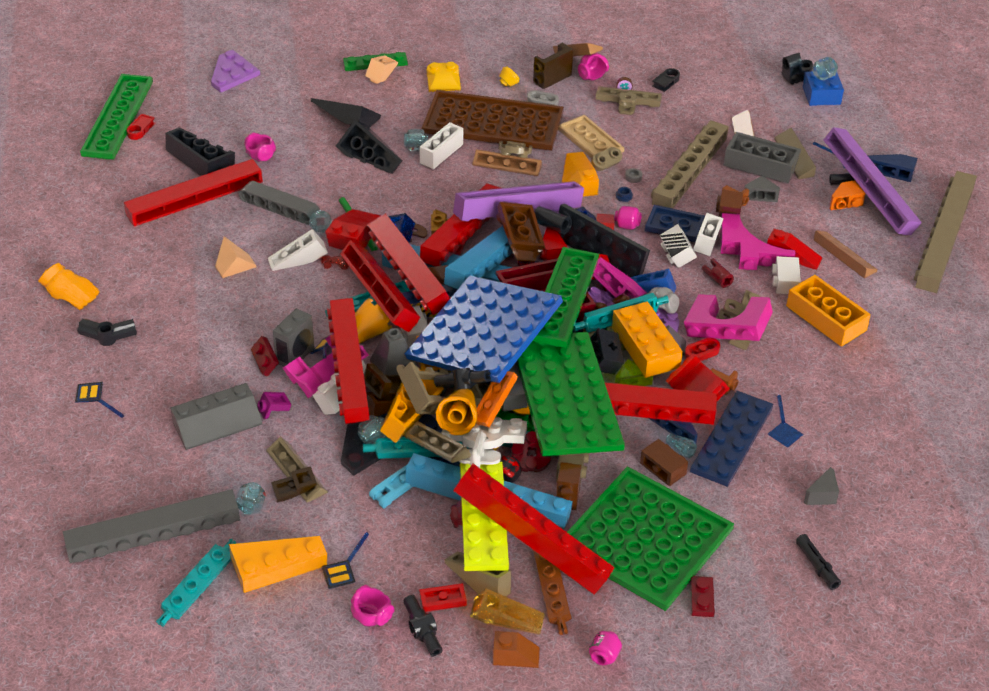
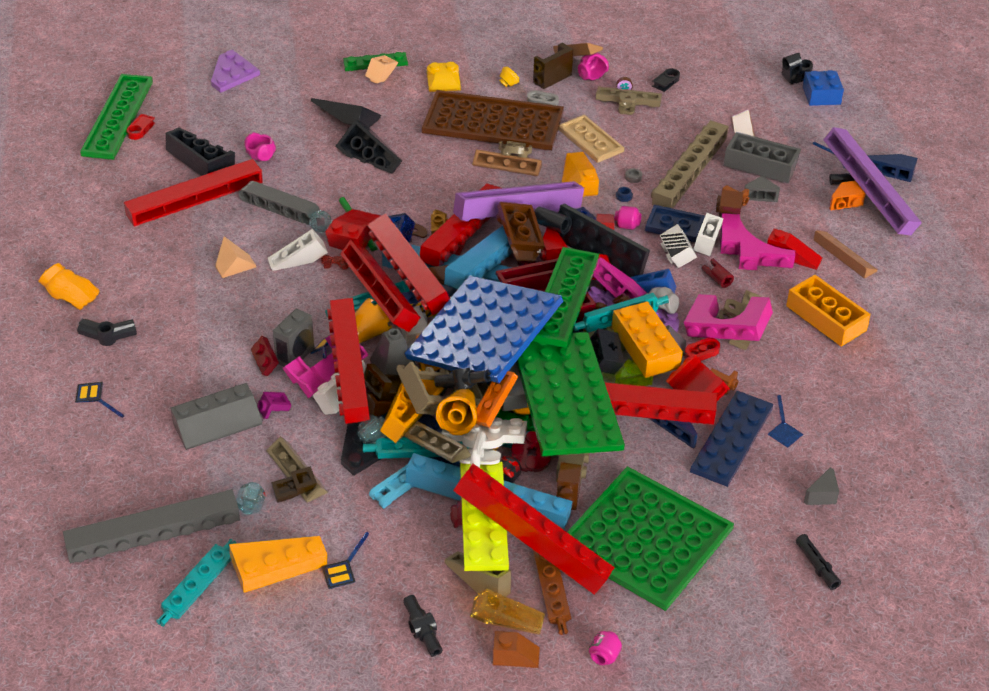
dark pink hair [351,585,395,627] -> none
clear light blue head [404,129,429,151] -> none
red plate [419,583,467,612] -> none
white brick [420,122,463,169] -> none
dark tan plate [591,147,622,171] -> none
reddish brown brick [640,439,688,487] -> none
clear light blue cone [666,433,697,458] -> none
dark red plate [691,576,715,617] -> none
white brick [772,256,801,294] -> none
dark tan slope [774,128,816,179] -> none
clear light blue head [813,57,838,80] -> none
dark tan brick [914,171,977,293] -> none

